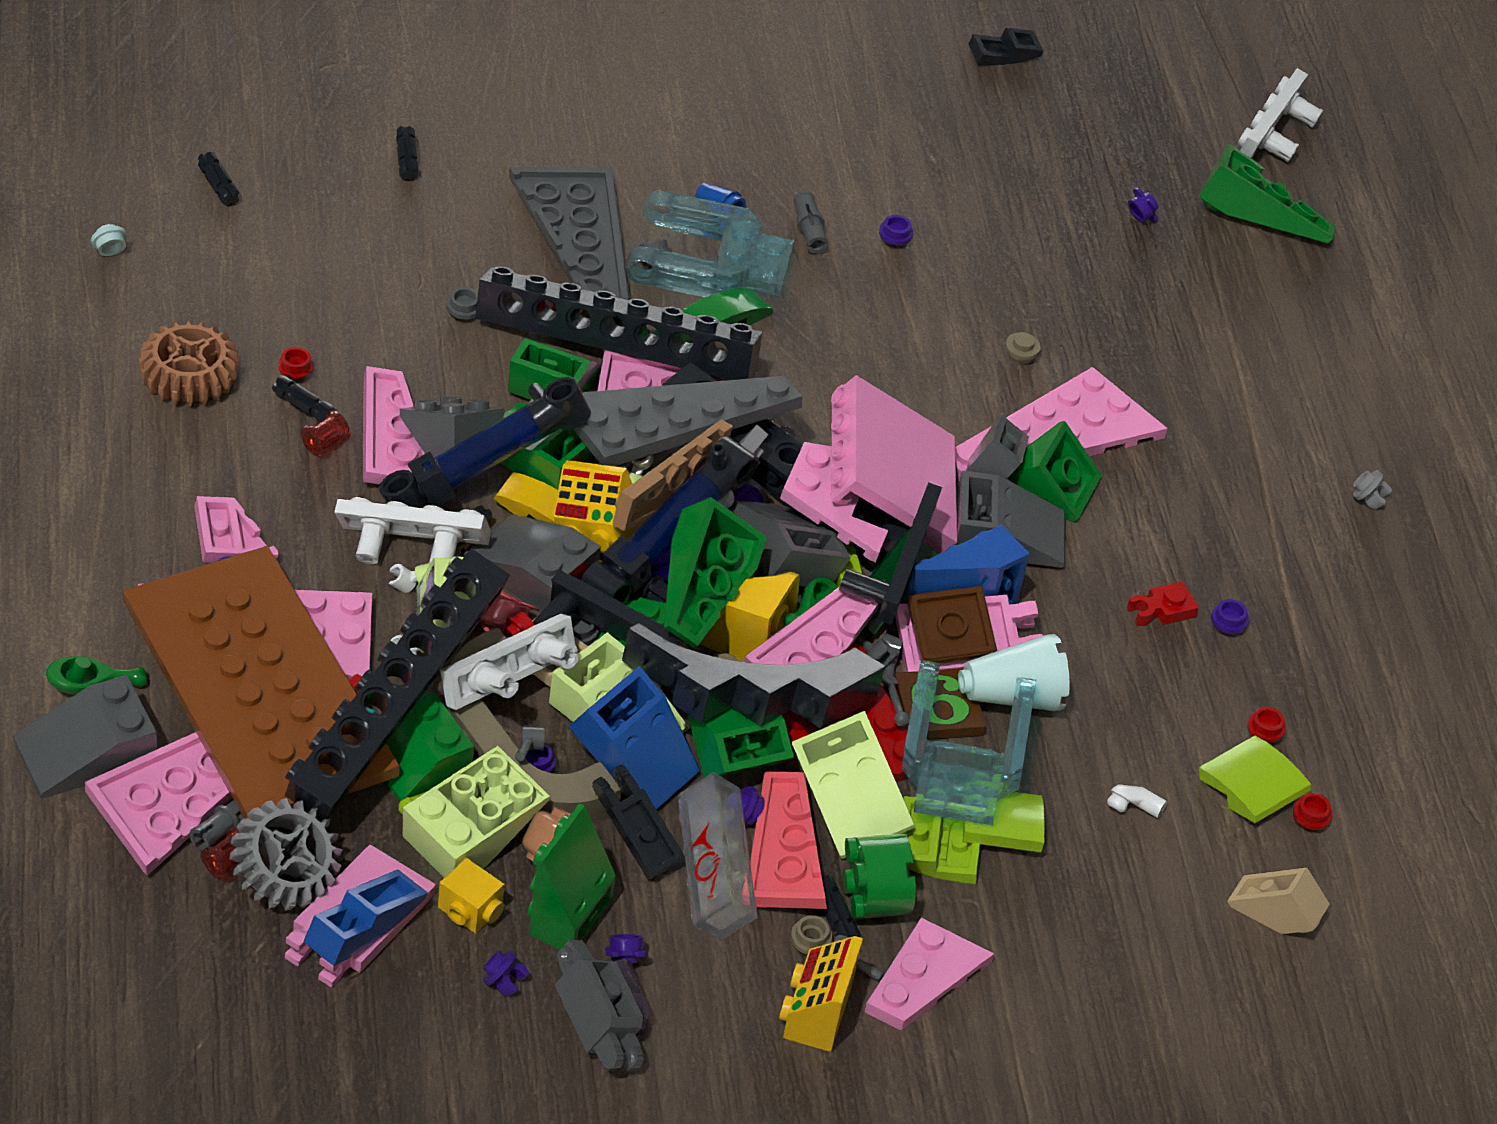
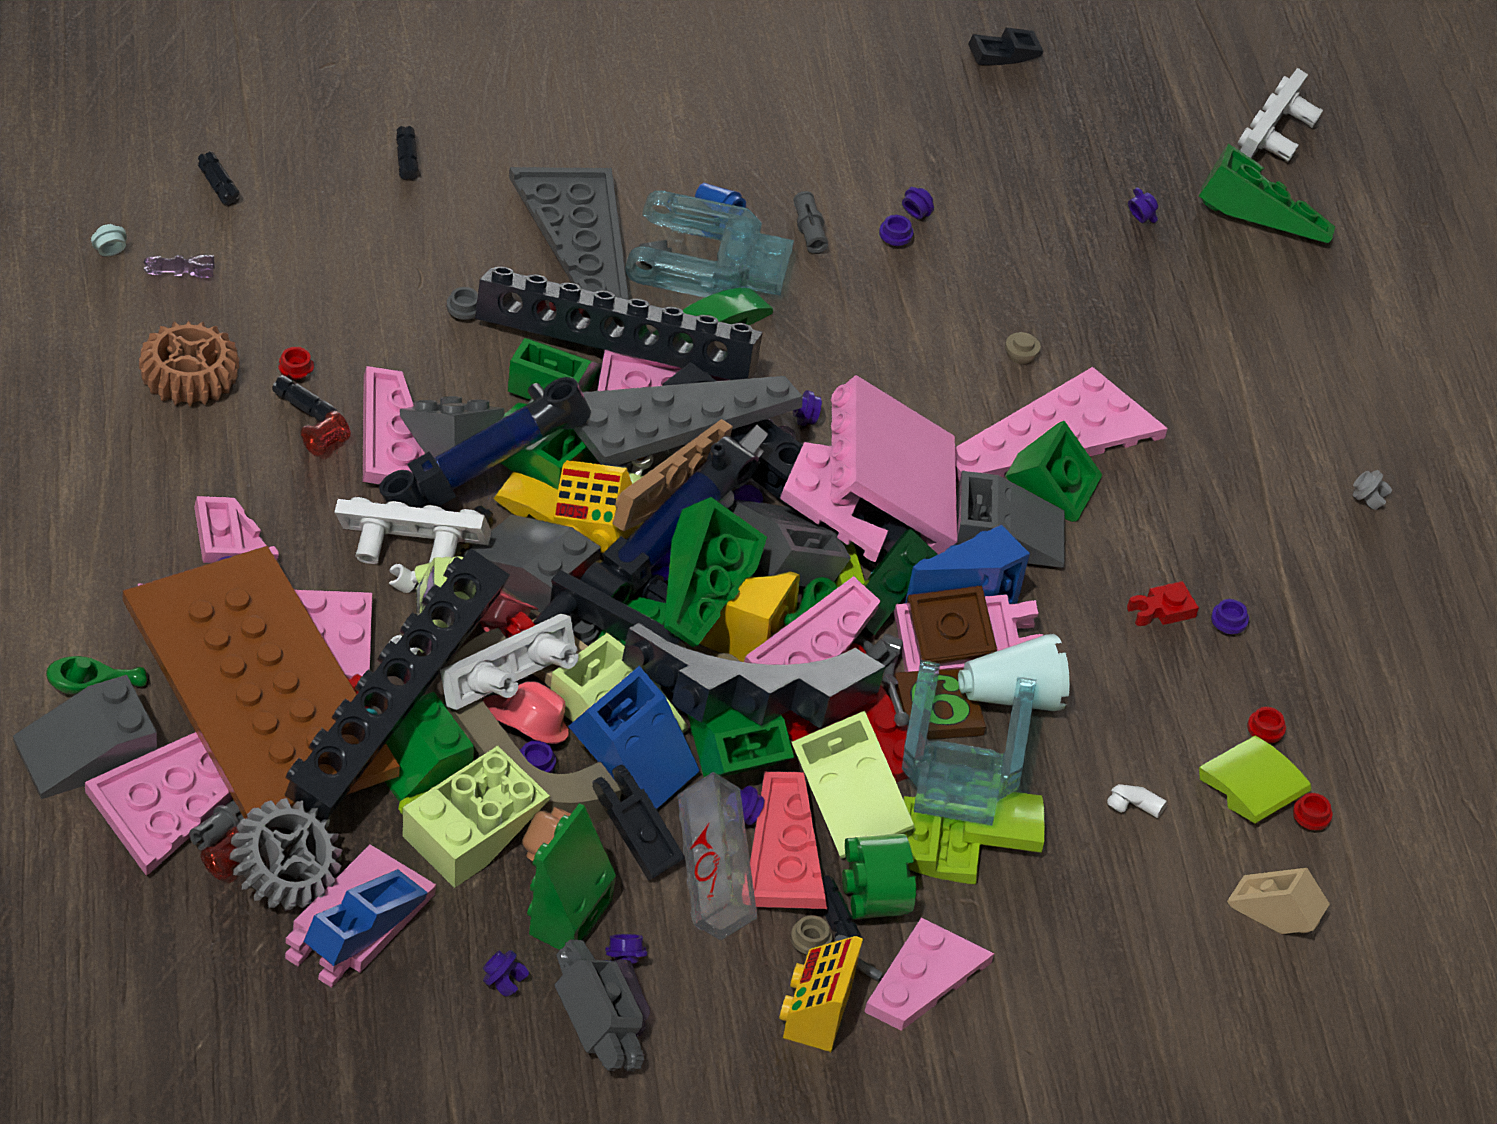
yellow brick [438,858,505,934] -> none
dark grey hand [515,726,545,761] -> none
black piece [839,482,942,625] -> none
dark grey slope [966,414,1029,479] -> none
none -> clear purple piece [143,255,215,278]
none -> coral piece [483,682,569,744]
none -> dark purple plate [793,390,822,426]
none -> dark purple plate [902,187,934,219]

